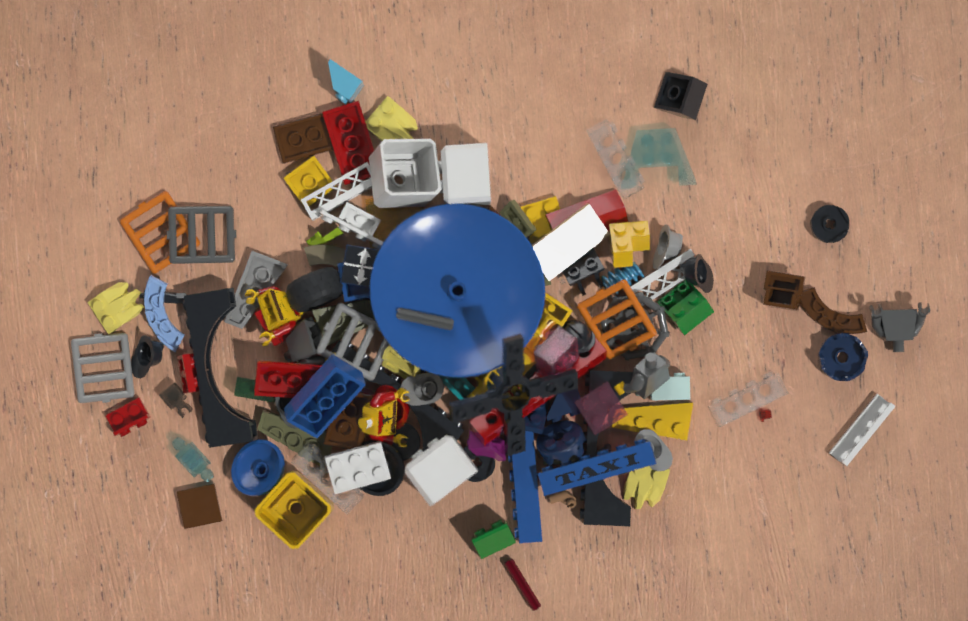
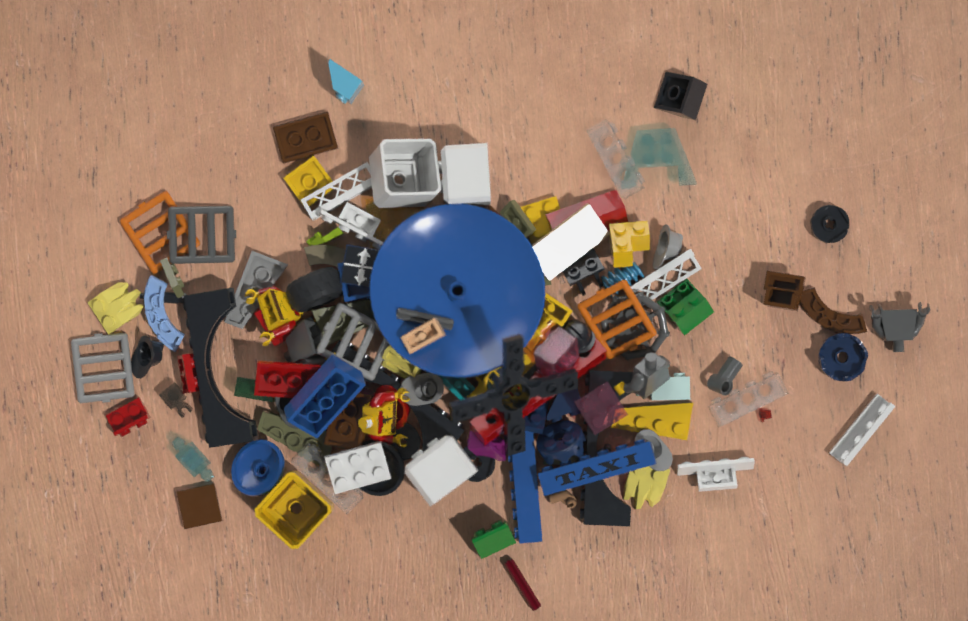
red slope [322,101,374,185] -> none
light yellow plate [365,96,418,141] -> none
black piece [680,254,714,293] -> none
none -> olive plate [160,258,185,298]
none -> light nougat slope [401,318,446,354]
none -> white bracket [677,457,755,492]
none -> dark grey piece [707,356,743,396]

